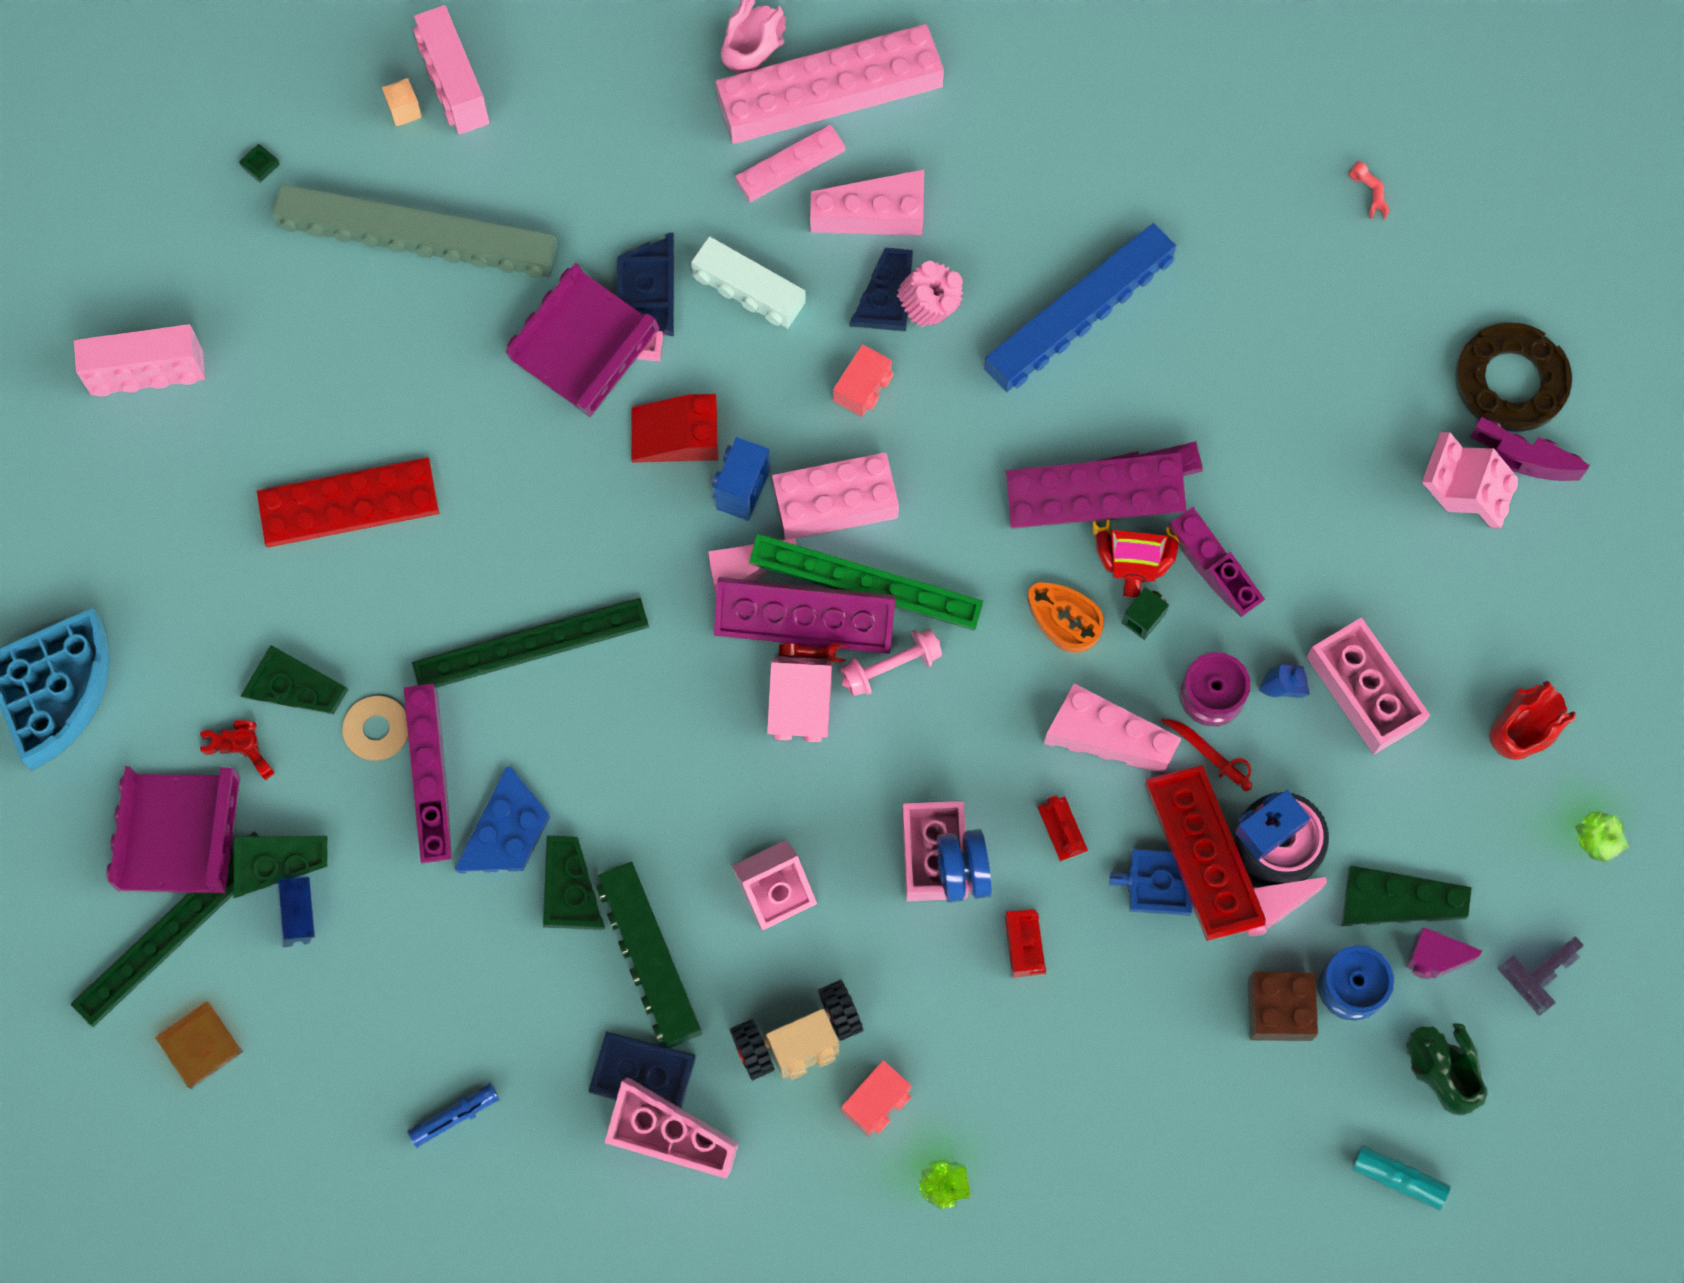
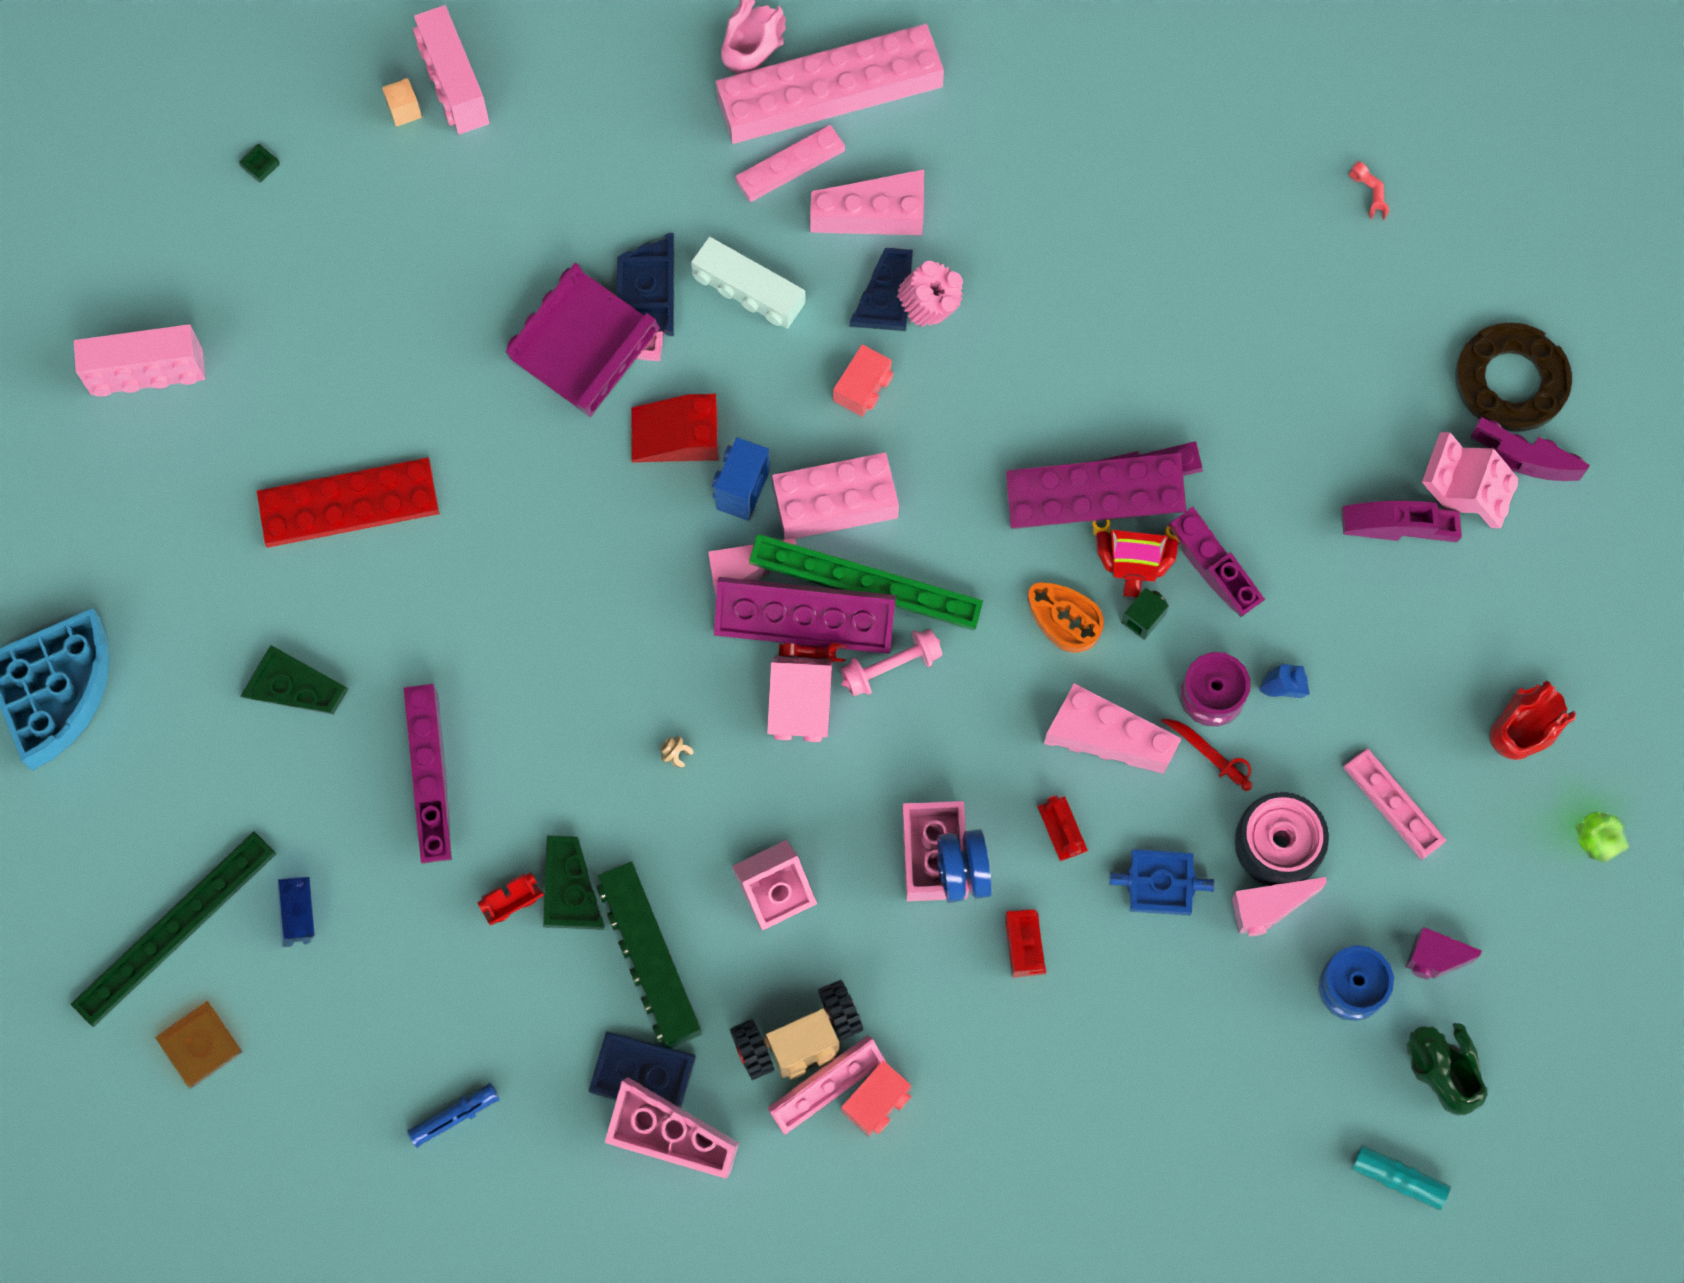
magenta panel [106,766,240,893] -> none
red piece [200,720,275,781] -> none
dark green wing [233,836,328,899] -> none
sand green brick [273,184,558,278] -> none
tan gear [342,696,408,761] -> none
dark green tile [412,598,649,688] -> none
blue wing [455,766,550,873] -> none
clear neon green brick [919,1160,971,1209] -> none
blue brick [984,223,1176,392] -> none
red plate [1145,765,1266,941] -> none
blue brick [1235,790,1311,861] -> none
copper brick [1248,972,1318,1041] -> none
bright pink brick [1307,617,1430,755] -> none
dark green wing [1341,865,1472,927] -> none
clear purple bracket [1497,936,1584,1016] -> none
none -> red hinge [477,872,544,926]
none -> tan plate [660,735,694,767]
none -> bright pink tile [767,1035,886,1135]
none -> magenta slope [1341,501,1462,543]
none -> bright pink tile [1343,748,1447,861]

